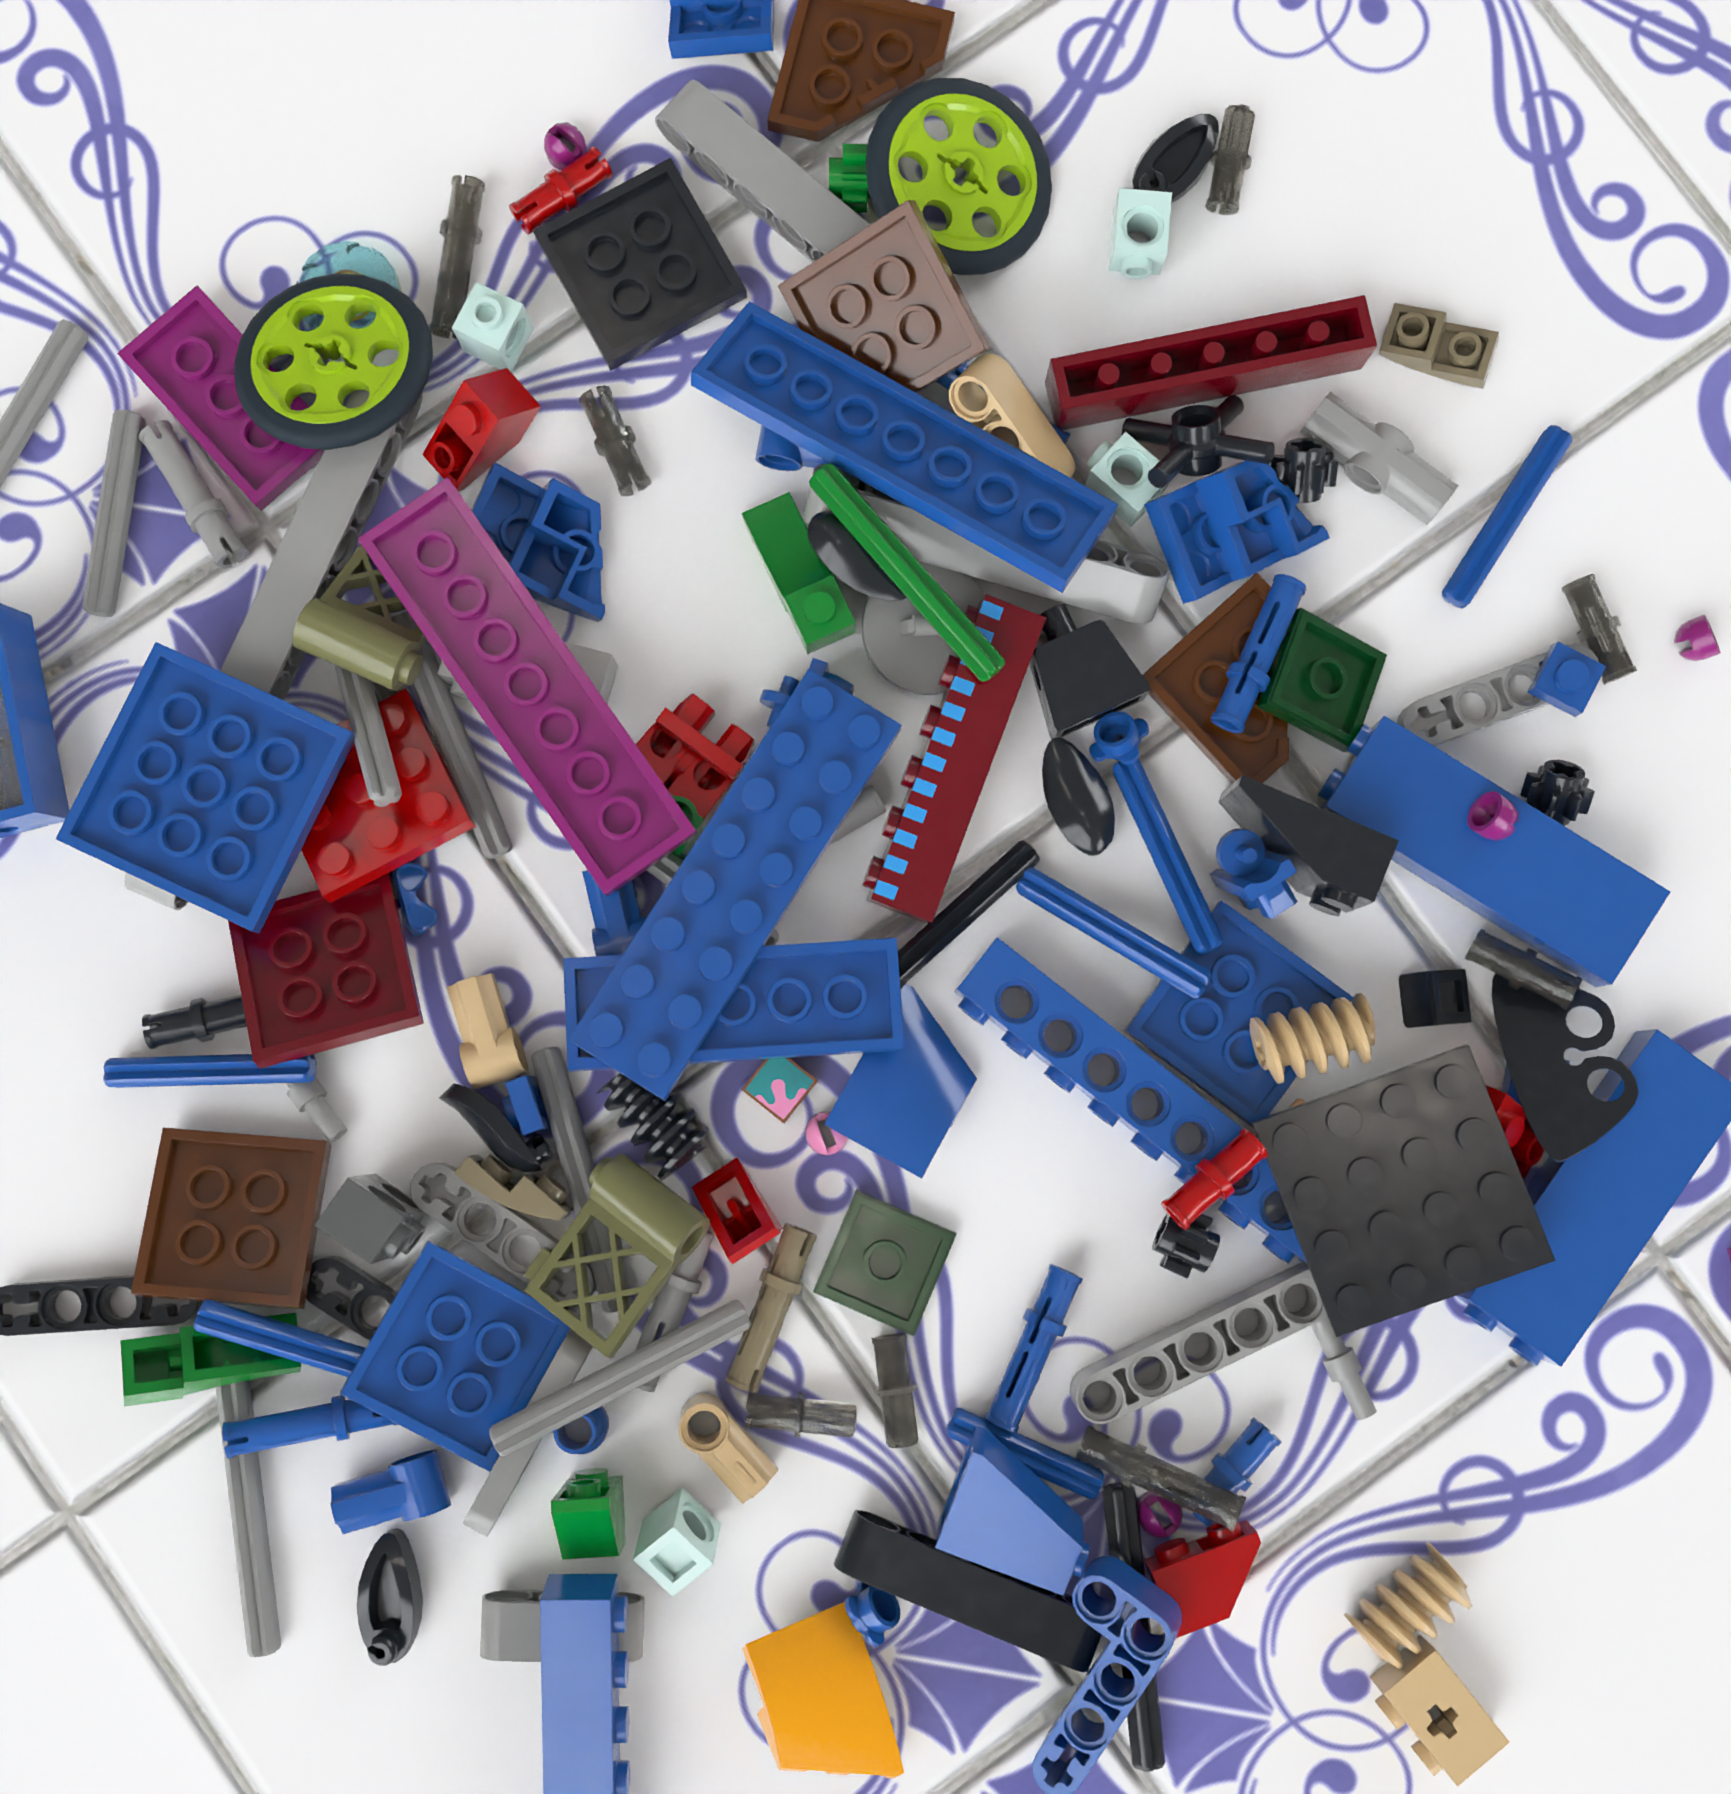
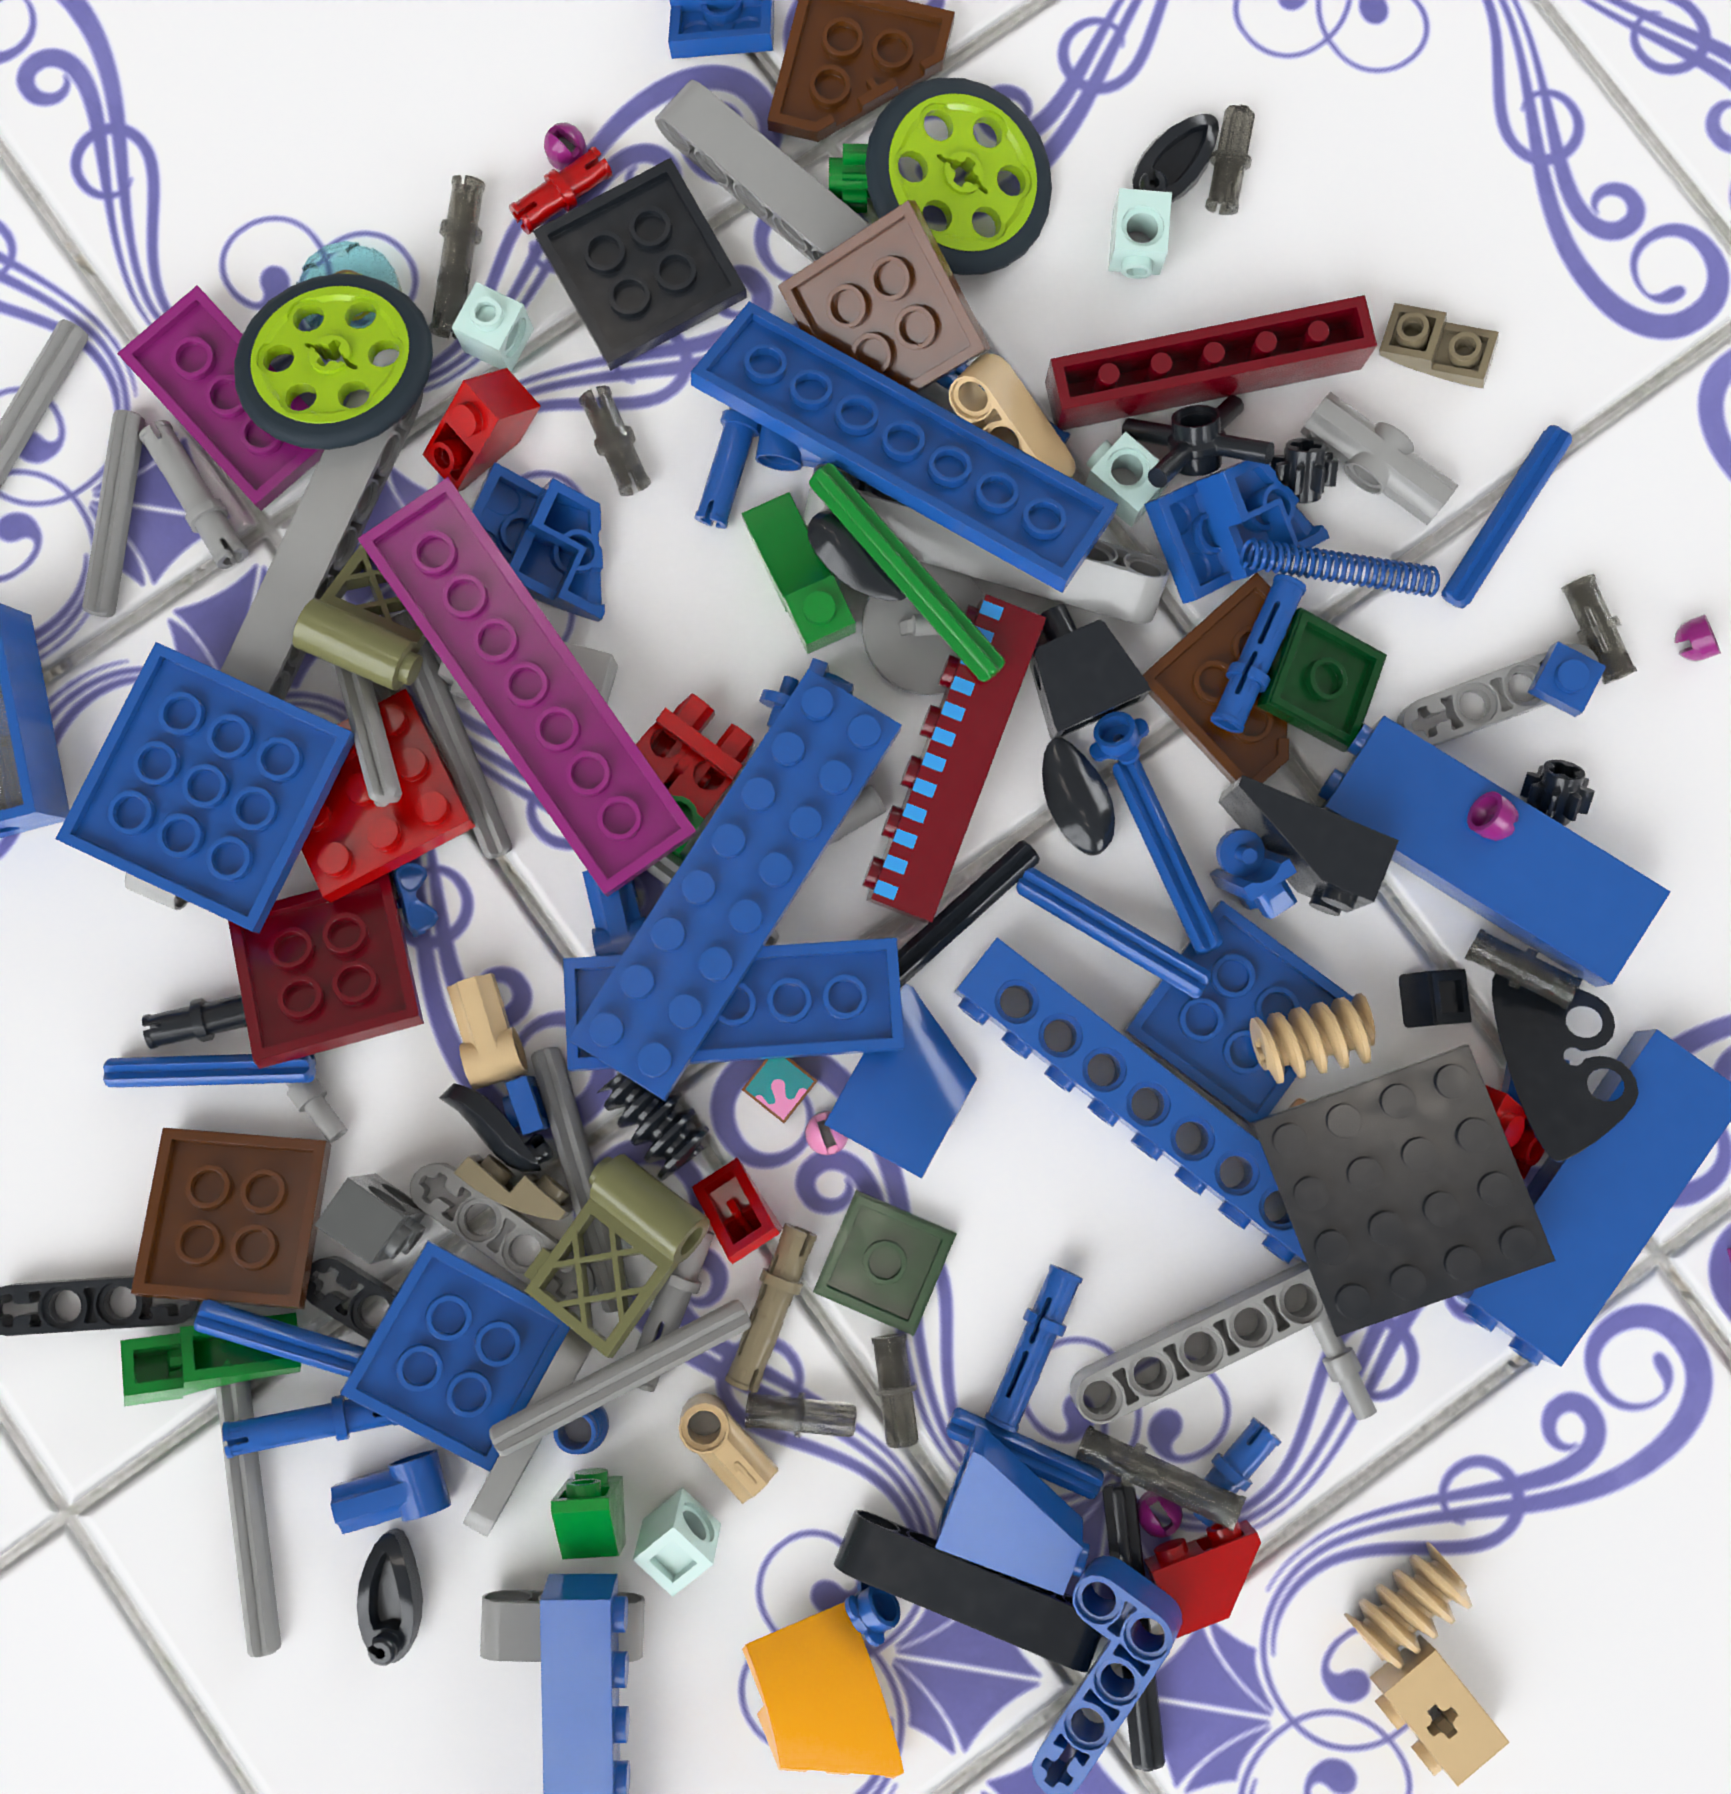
black gear [1152,1214,1220,1279] -> none
red pin [1161,1128,1268,1230] -> none
none -> blue pin [694,408,761,529]
none -> blue piece [1239,537,1440,598]

